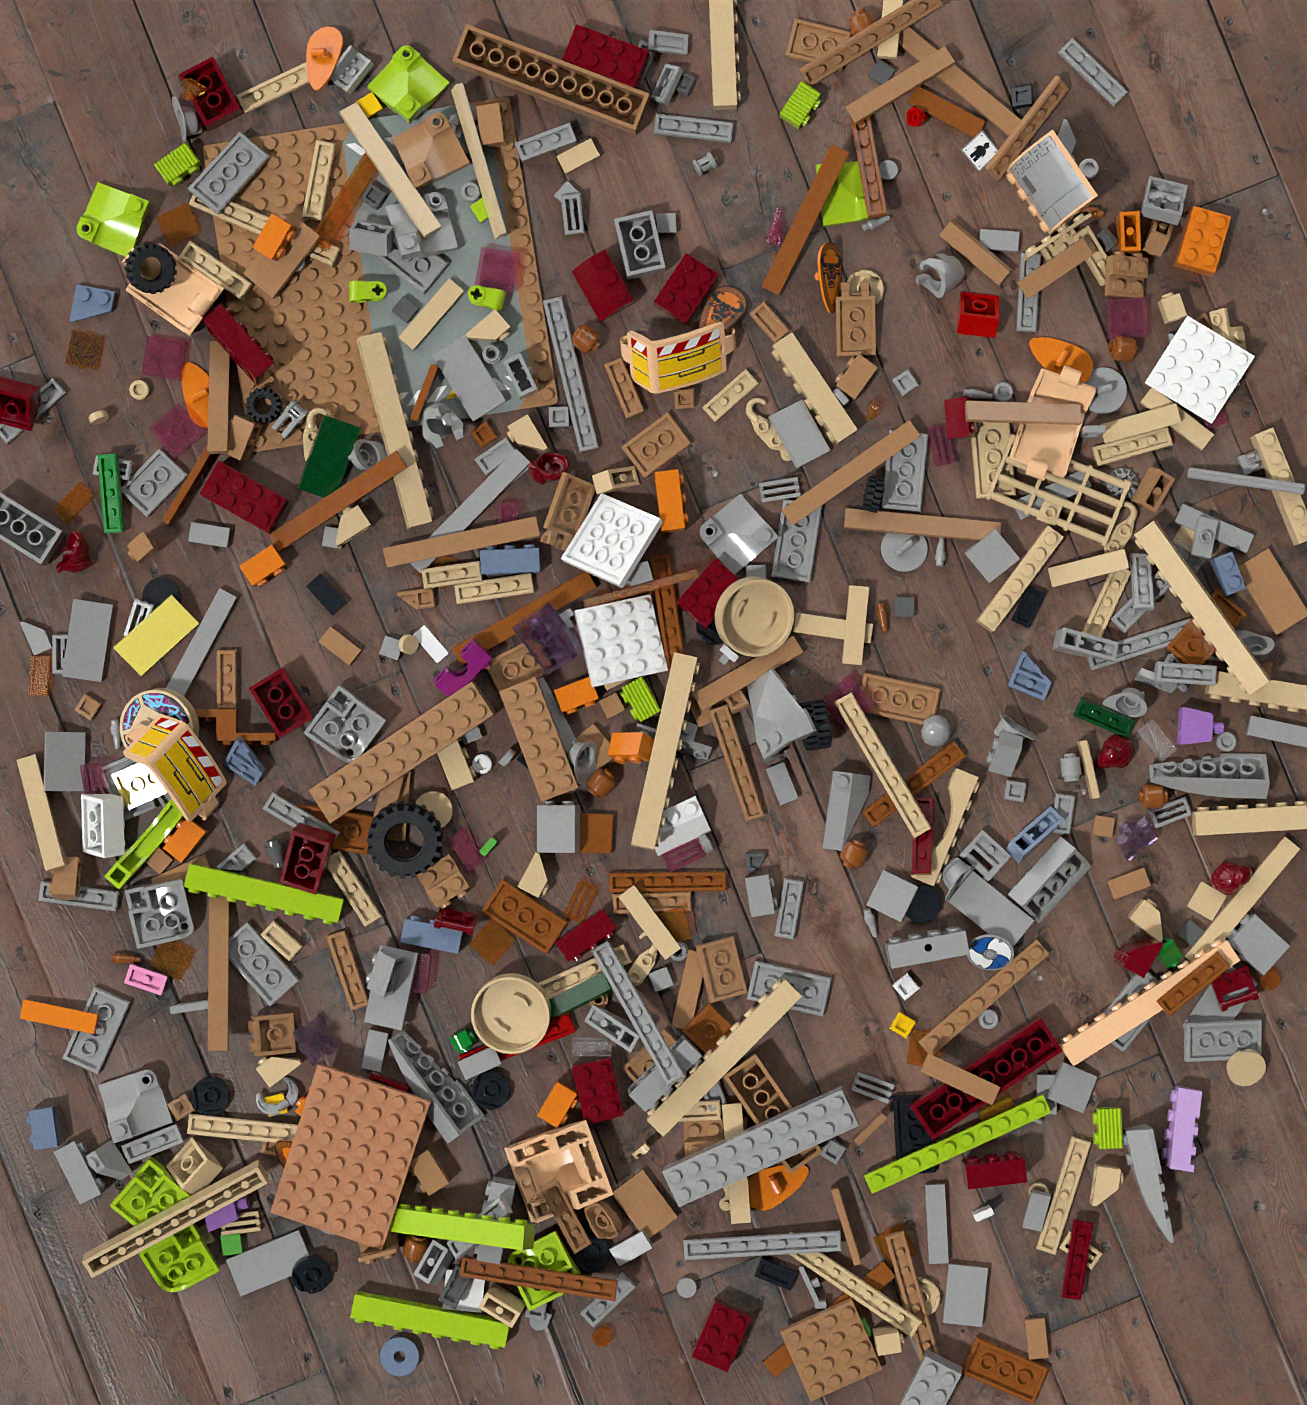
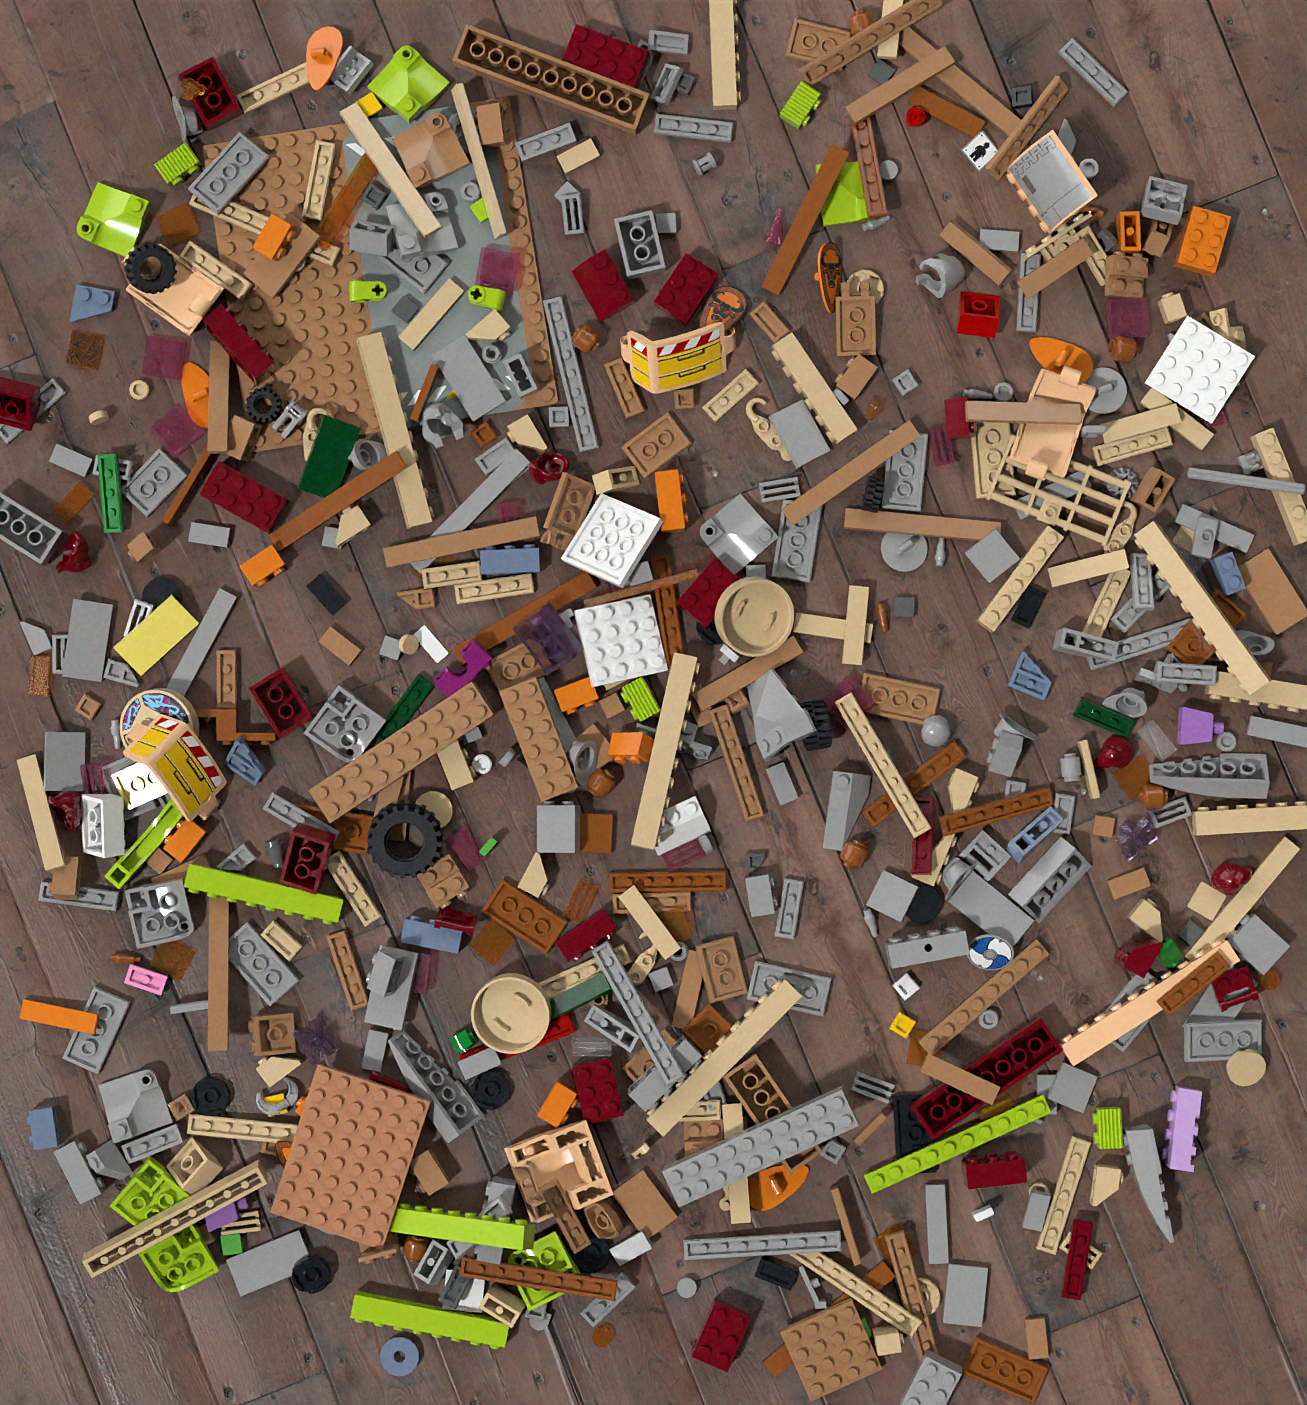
none -> light grey tile [49,444,93,478]
none -> dark red hair [49,790,82,830]
none -> light grey tile [103,659,140,688]
none -> dark green tile [374,674,435,742]
none -> dark orange tile [939,786,1054,836]
none -> clear orange piece [1113,755,1156,800]

